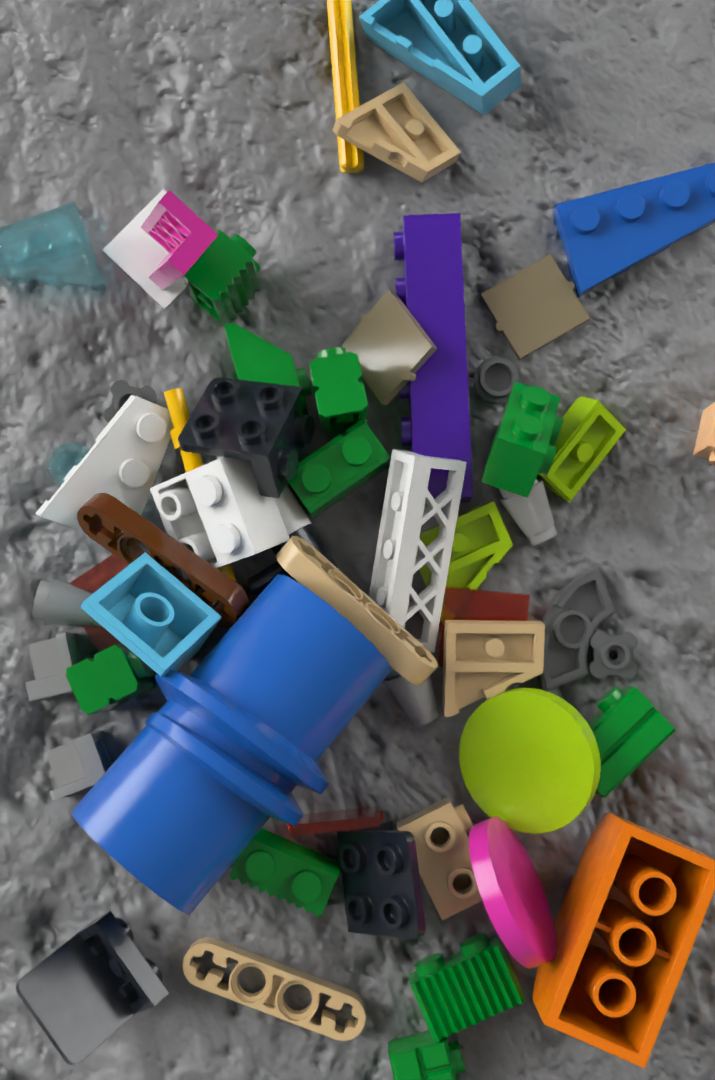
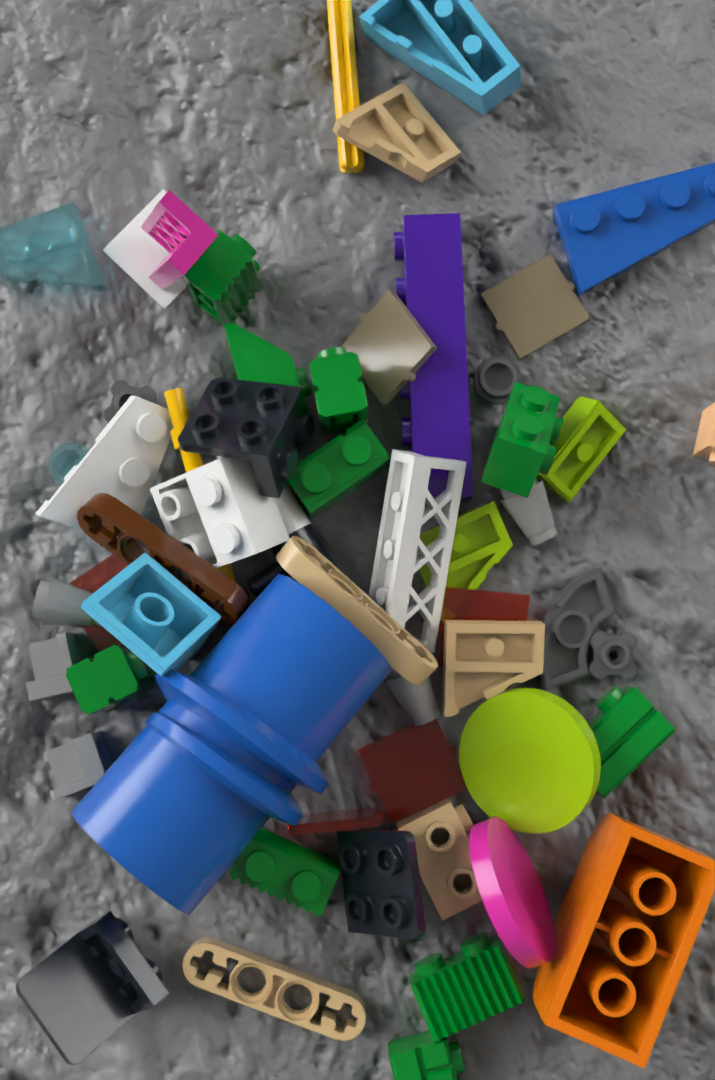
none -> clear red piece [358,719,467,822]

